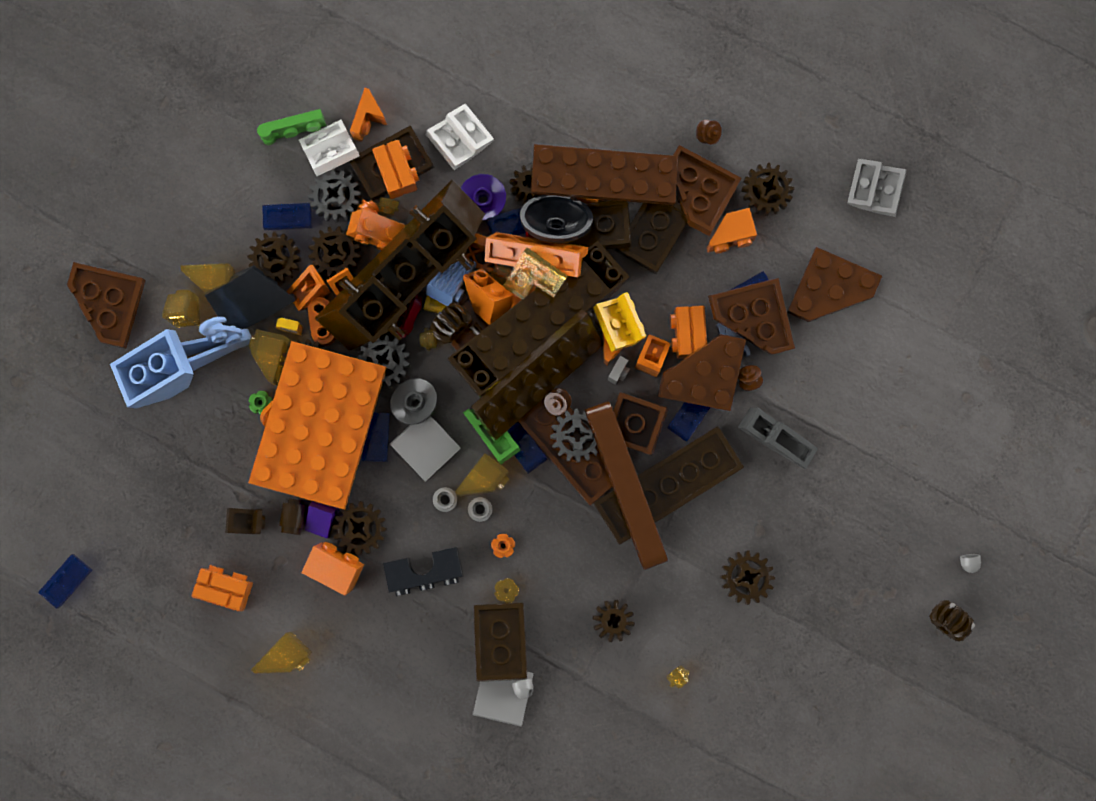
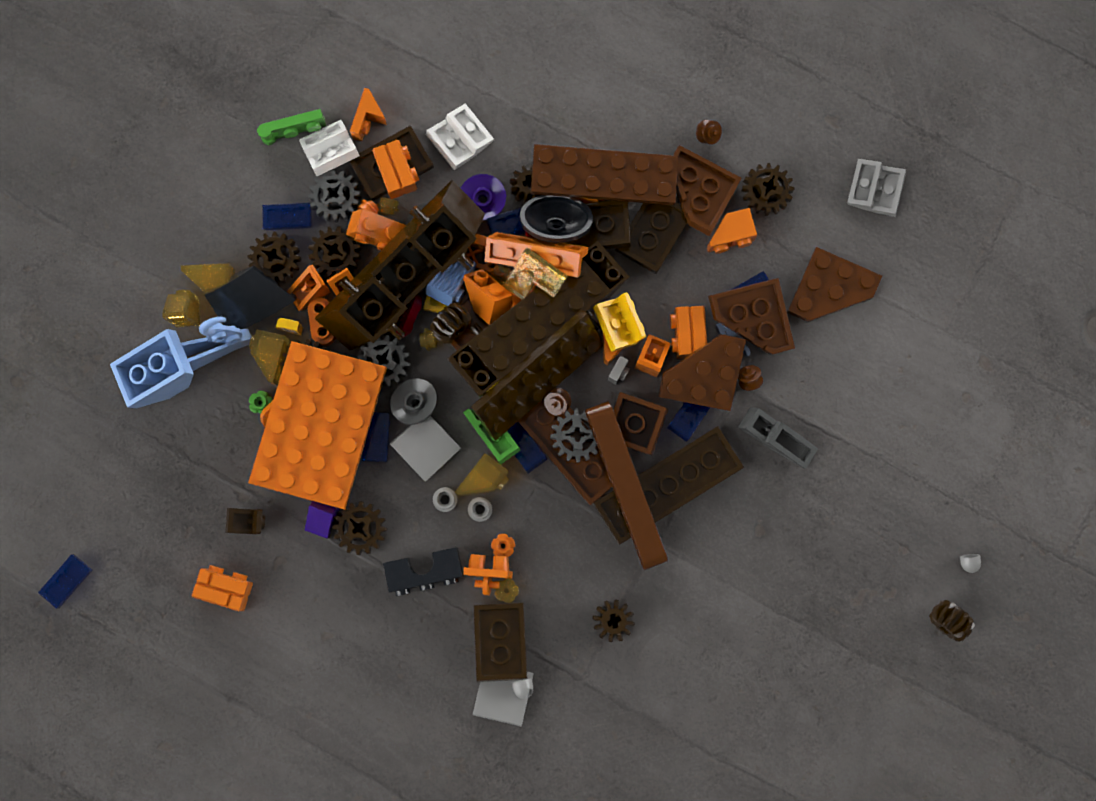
reddish brown plate [67,262,146,349] -> none
clear yellow slope [251,632,312,673] -> none
dark brown brick [279,499,308,535] -> none
orange brick [301,542,365,595] -> none
clear yellow plate [667,665,690,689] -> none
dark brown gear [720,550,775,605] -> none
none -> orange hips [463,554,513,596]

